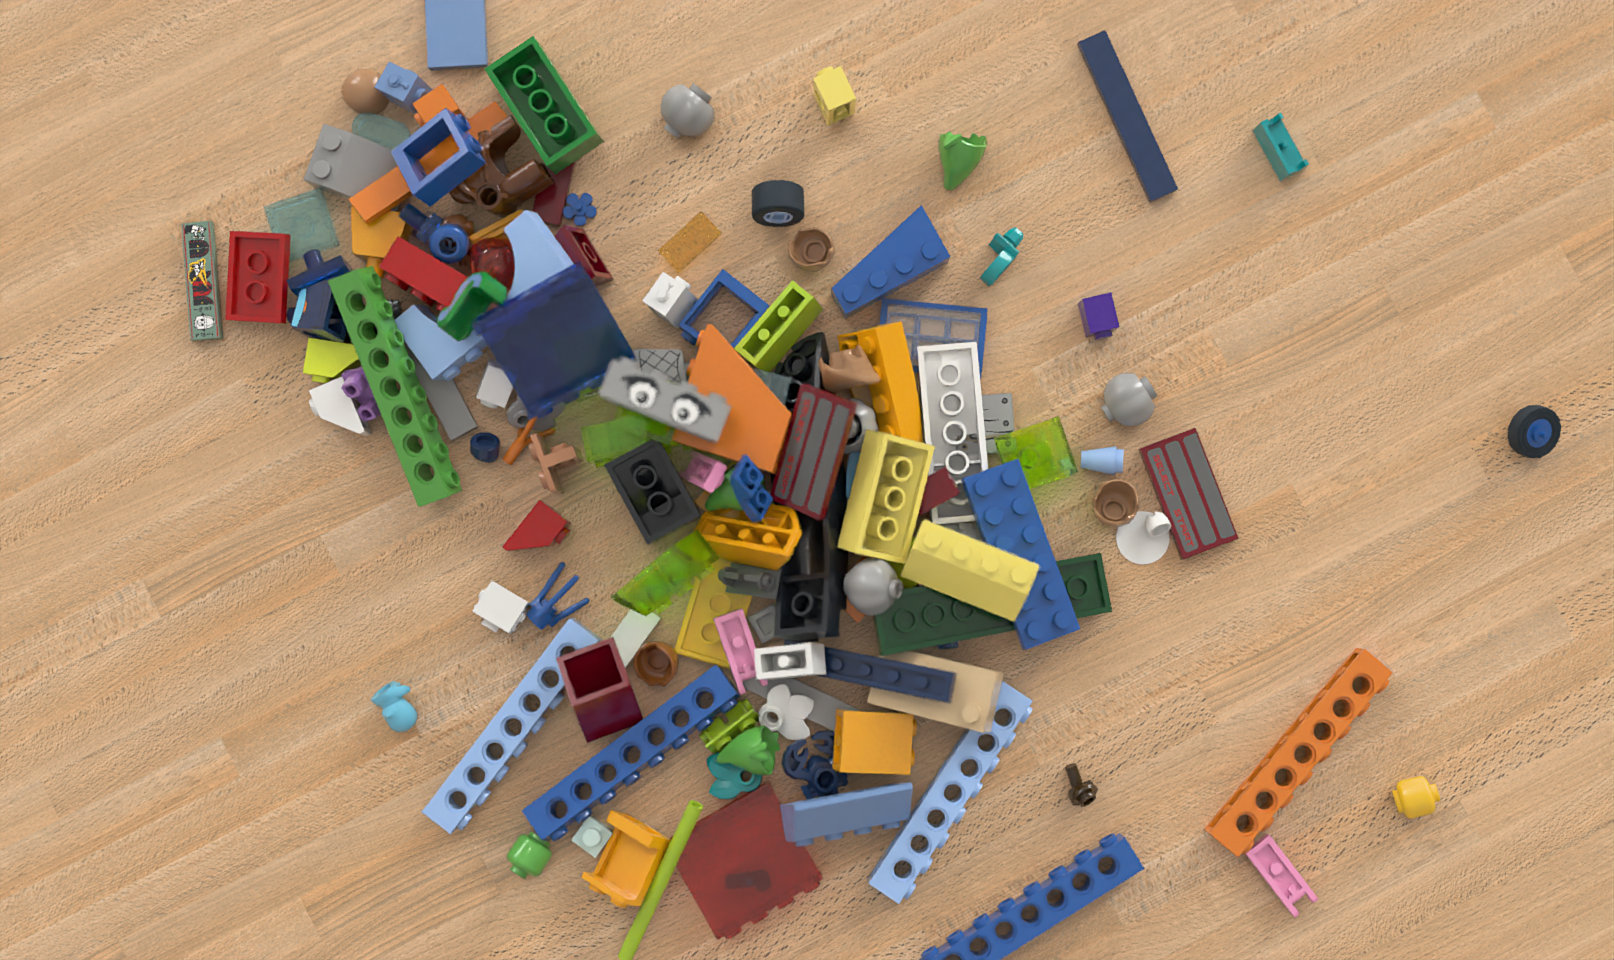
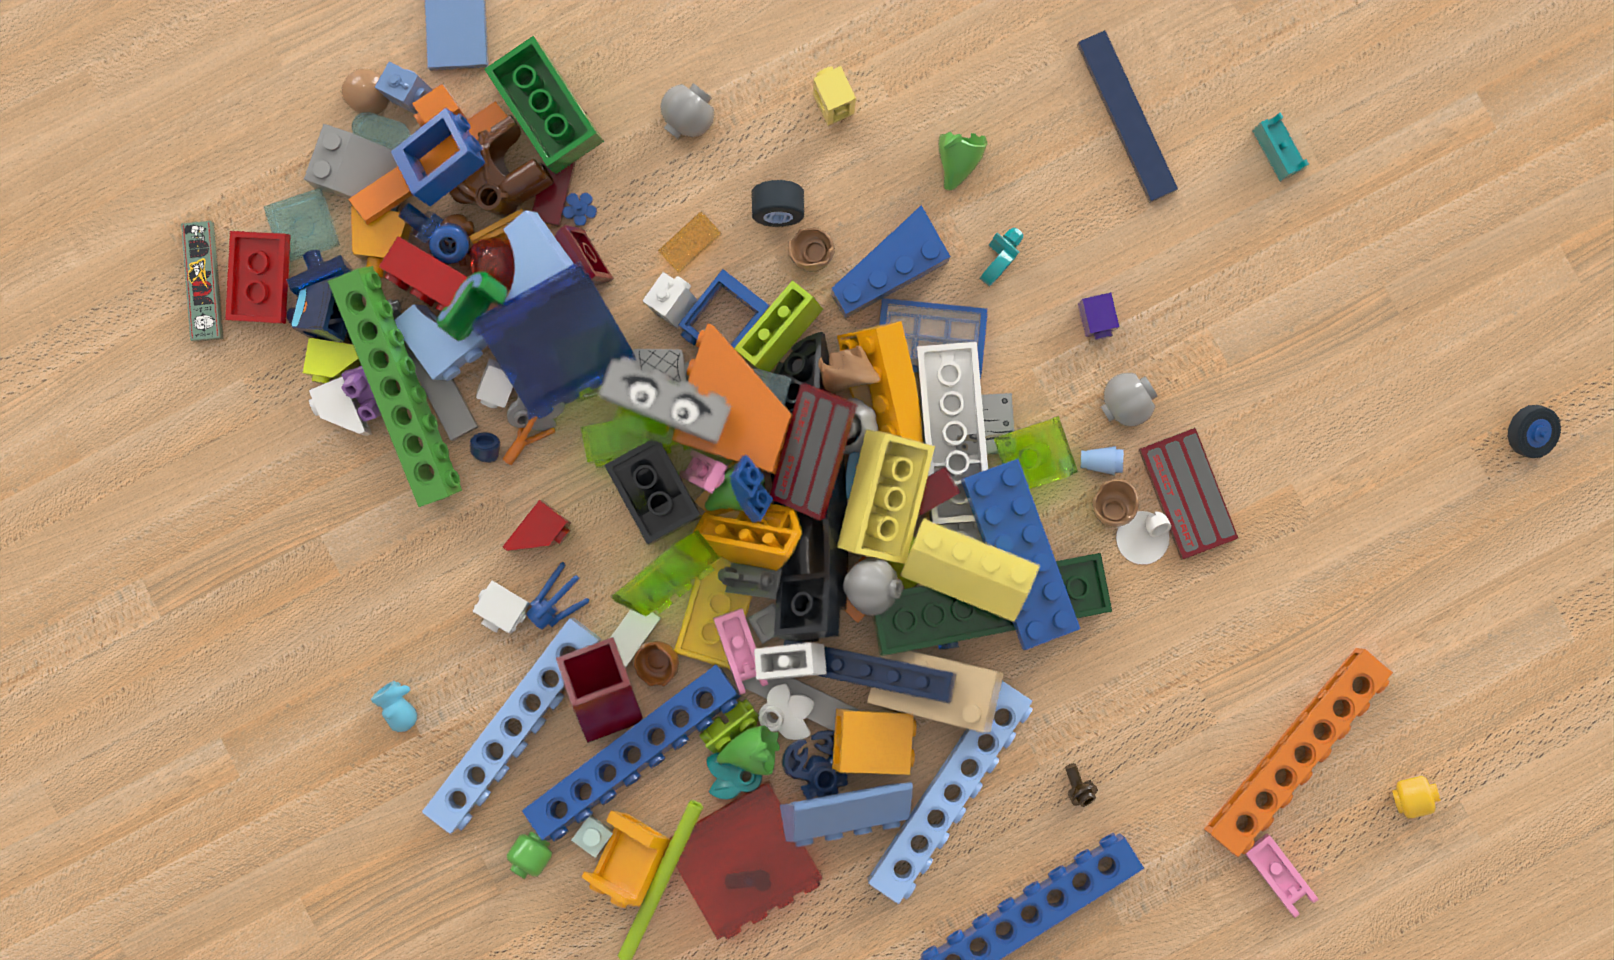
nougat bracket [528,433,584,495] -> none

